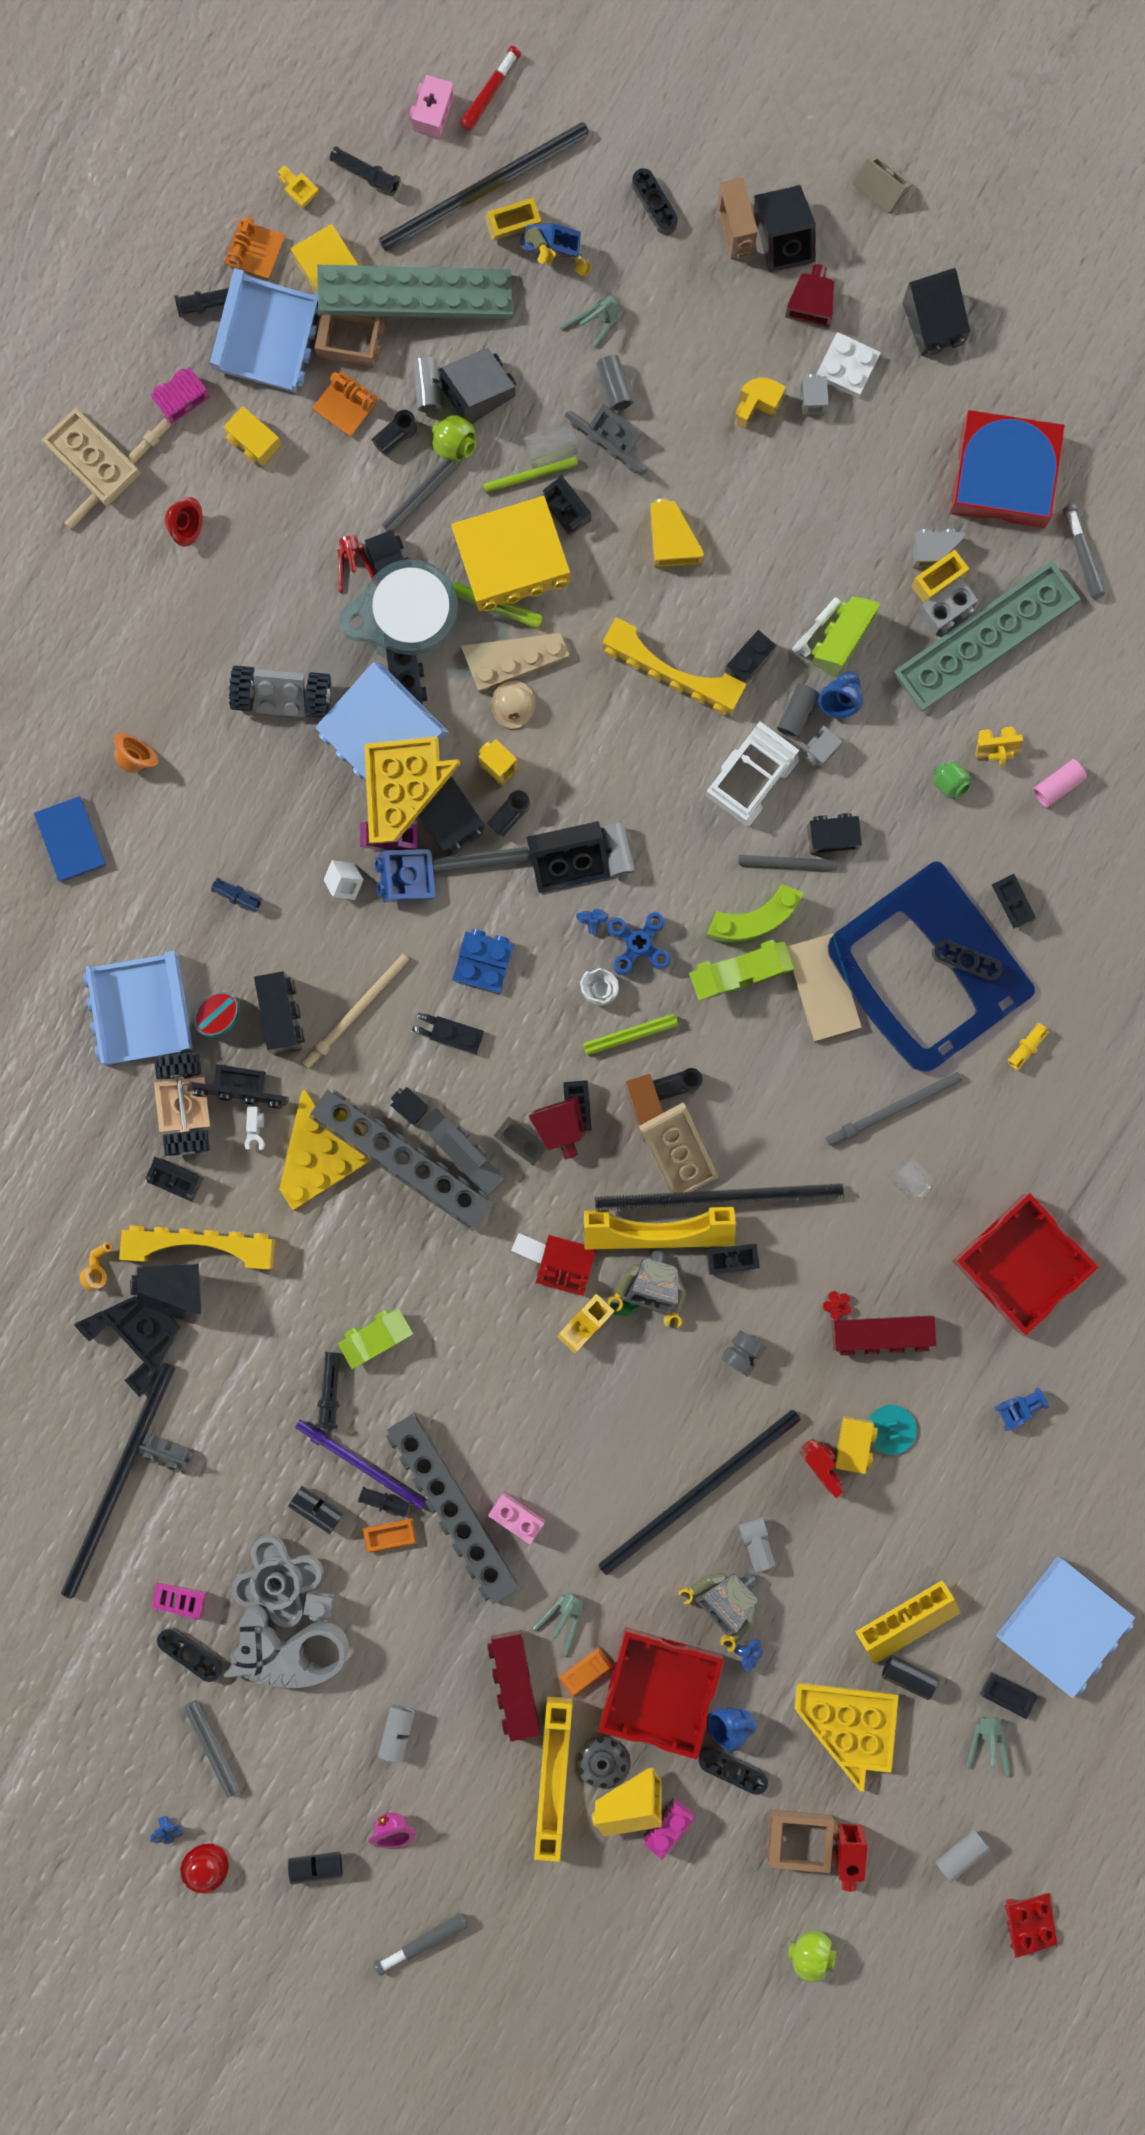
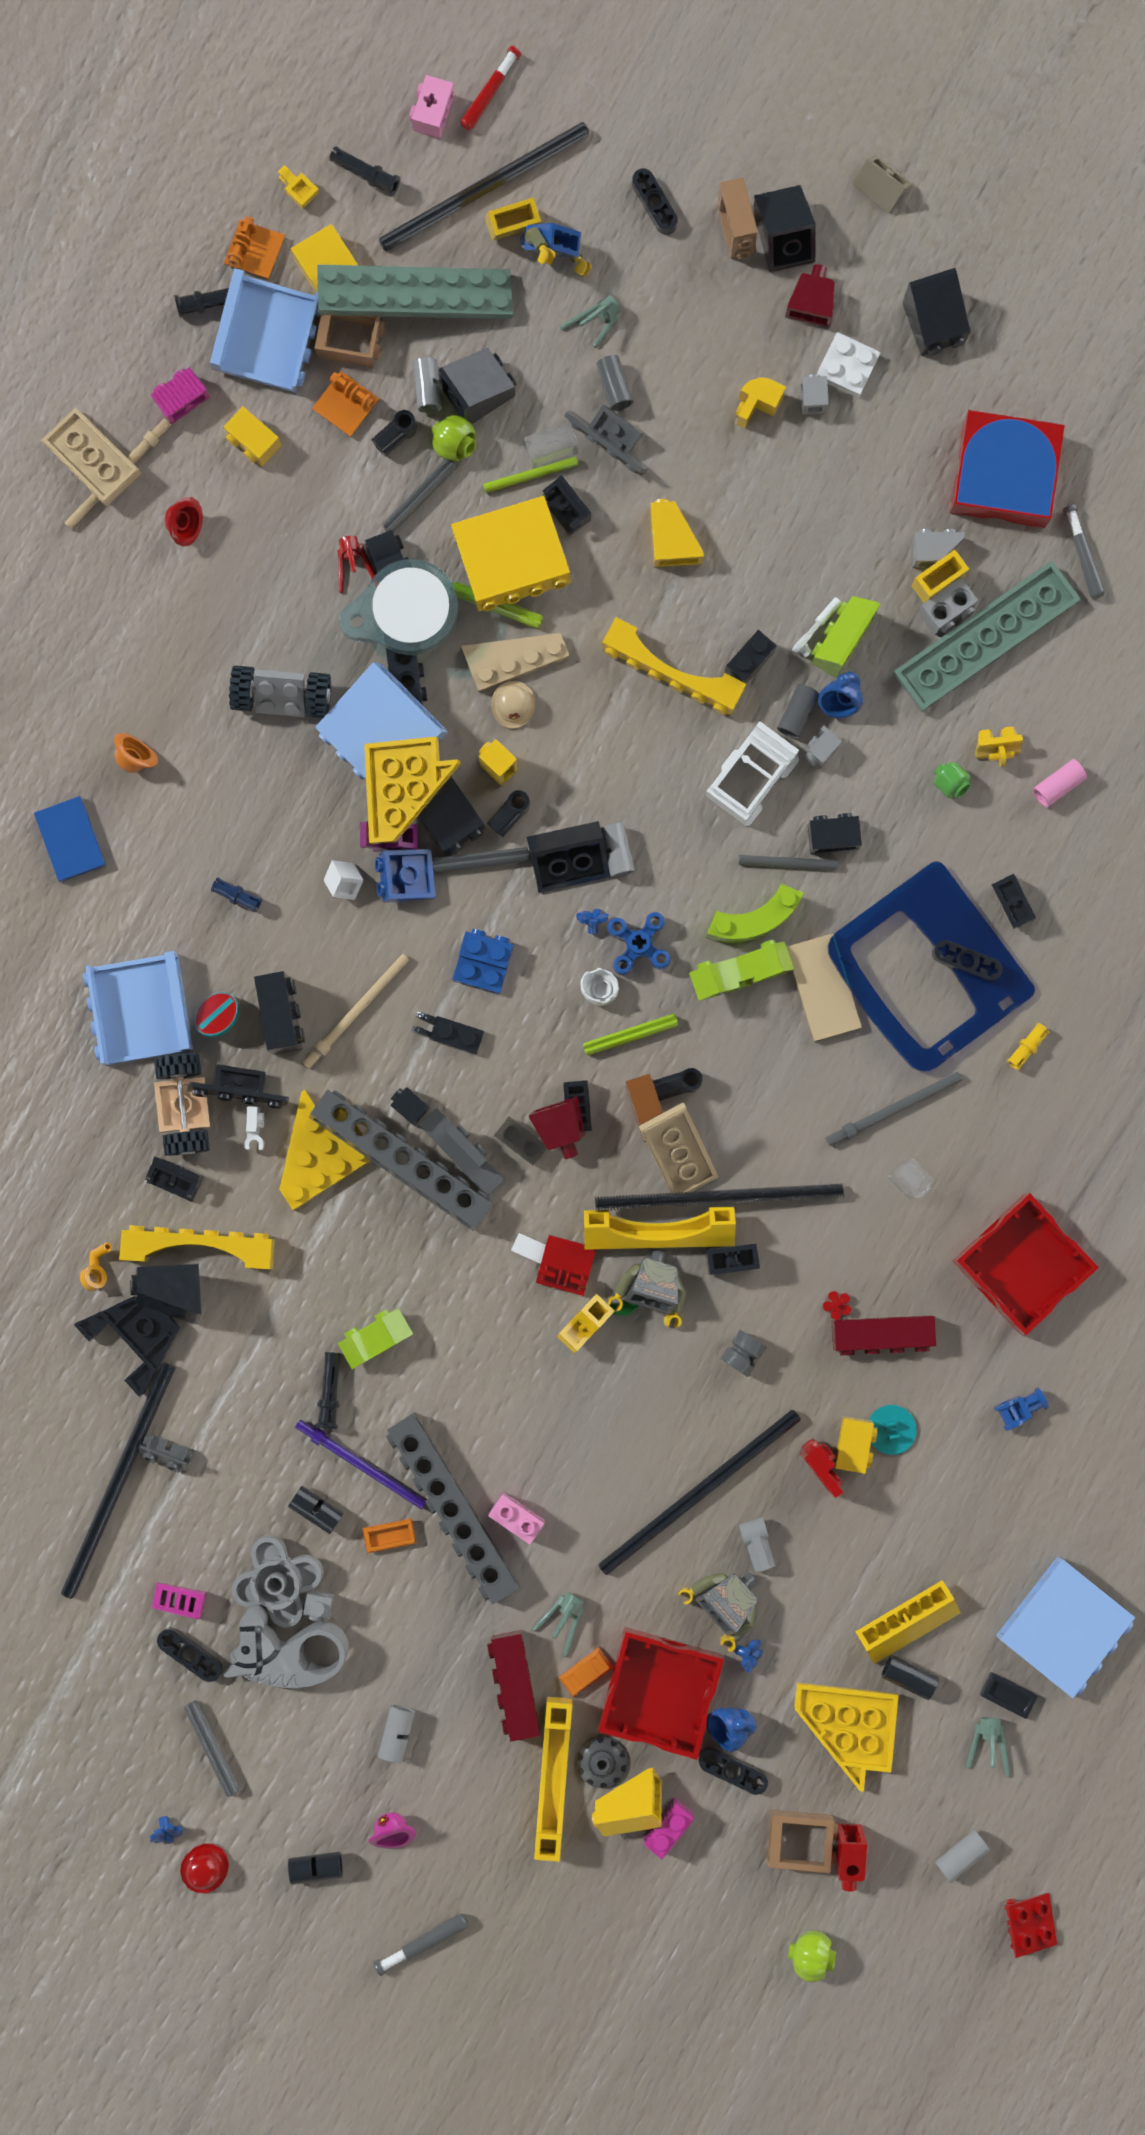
black axle [358,1487,409,1517] -> none

